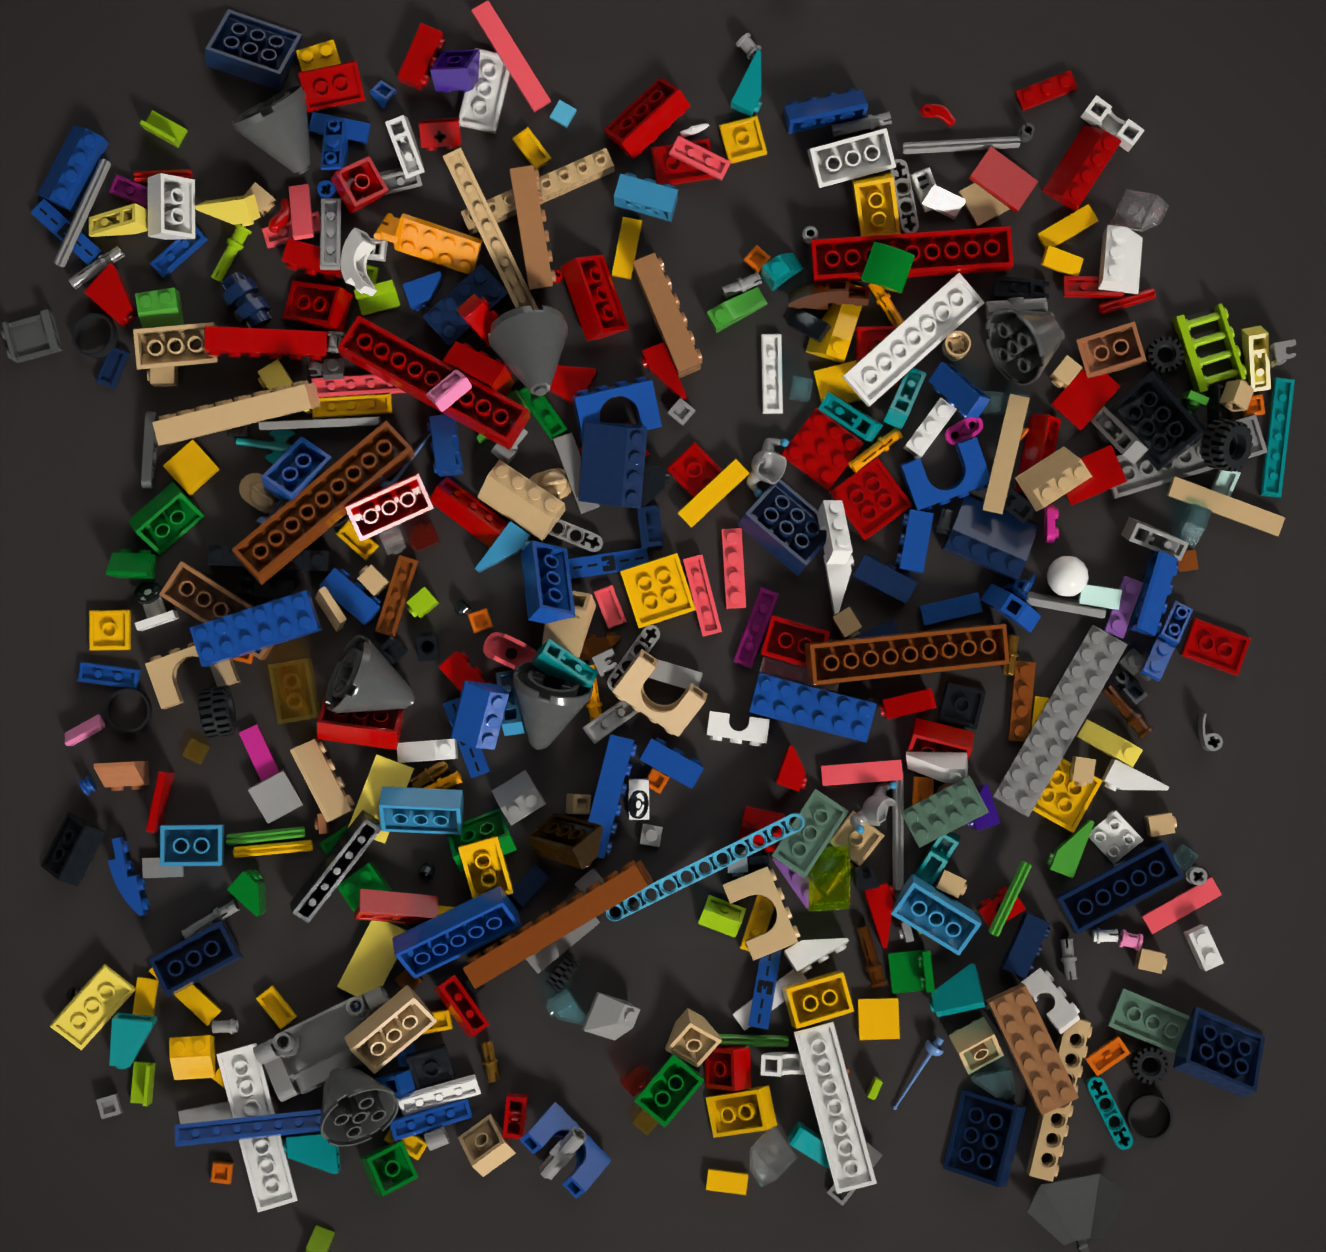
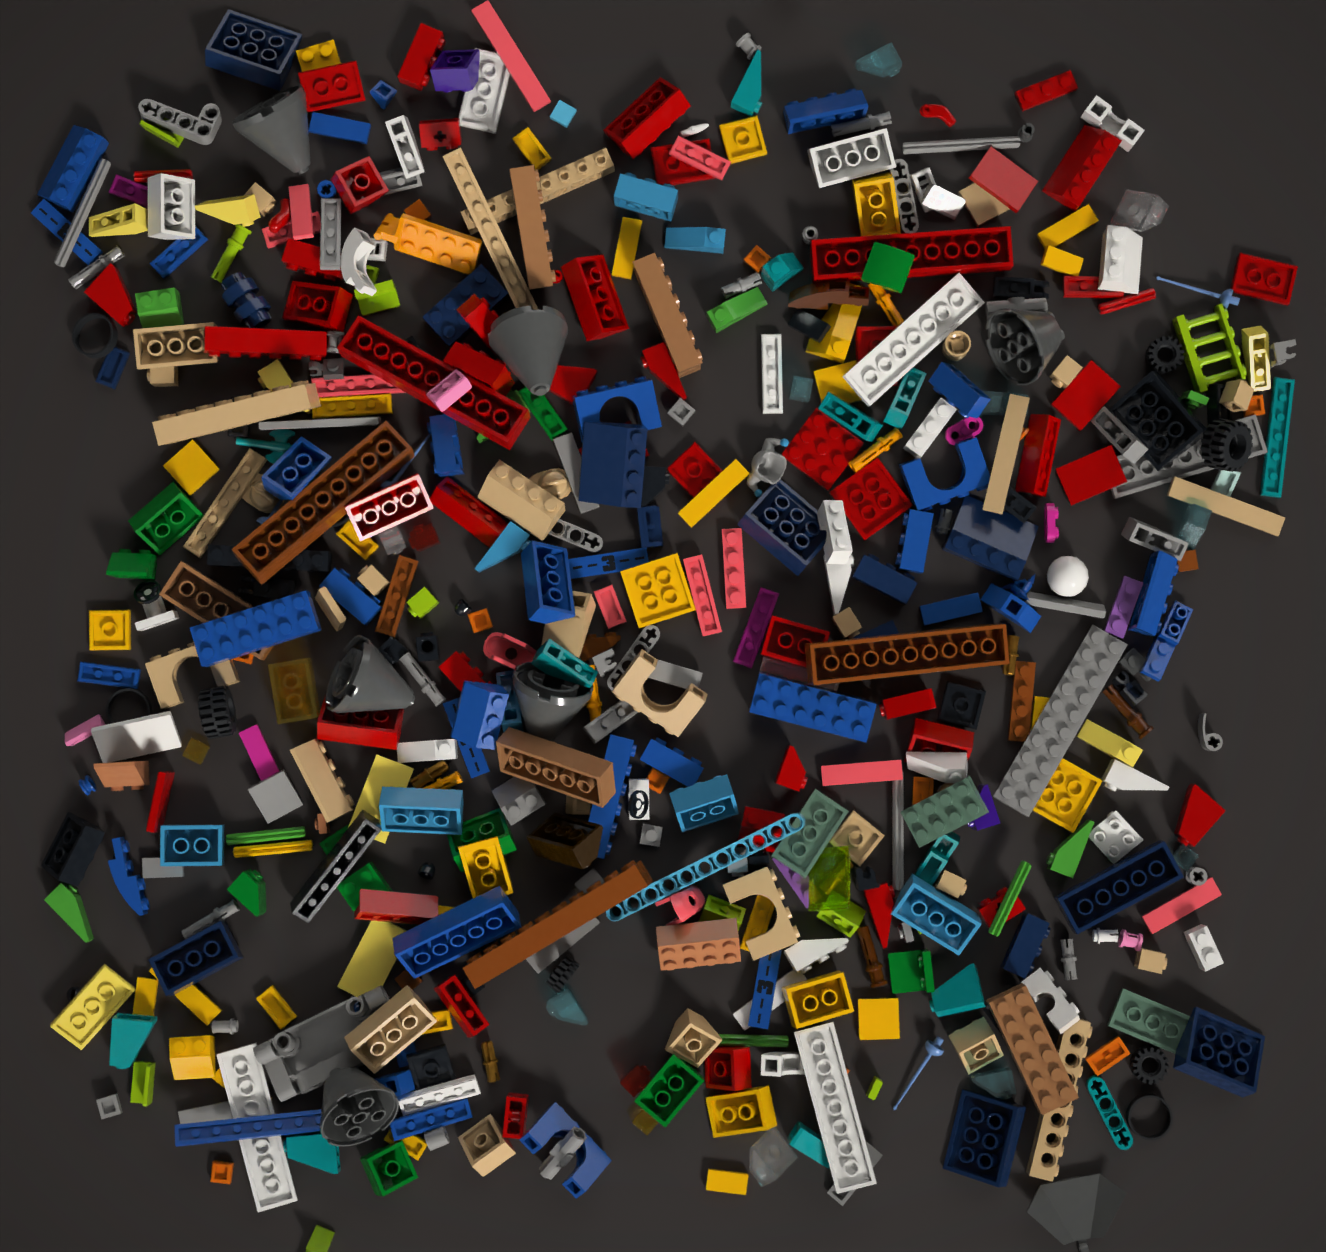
dark grey panel [1,309,63,363] -> none
dark grey beam [141,411,159,489] -> none
blue slope [320,118,349,170] -> none
blue slope [402,271,443,311] -> none
light grey pin [491,429,528,464] -> none
dark blue tile [510,864,550,907] -> none
light grey slope [582,992,640,1040] -> none
white arch [706,711,770,747] -> none
light grey piece [850,781,897,834] -> none
tan slope [1015,447,1092,512] -> none
tan brick [1069,756,1096,787] -> none
nougat slope [1076,321,1147,378] -> none
light aqua tile [1078,584,1122,610] -> none
tan brick [1144,812,1177,837] -> none
red tile [1180,618,1251,676] -> none
none -> bright green slope [44,882,94,943]
none -> white tile [91,711,182,763]
none -> light grey beam [138,99,222,145]
none -> tan tile [183,448,267,558]
none -> light grey pin [399,652,446,707]
none -> orange tile [404,199,431,221]
none -> medium nougat brick [496,727,616,808]
none -> coral piece [655,885,705,926]
none -> nougat brick [656,918,741,971]
none -> dark azure slope [664,227,726,254]
none -> dark azure brick [669,774,739,832]
none -> lime panel [816,891,866,938]
none -> clear light blue slope [855,42,903,78]
none -> medium blue sword [1156,276,1240,309]
none -> red slope [1174,783,1226,847]
none -> red tile [1230,253,1298,306]

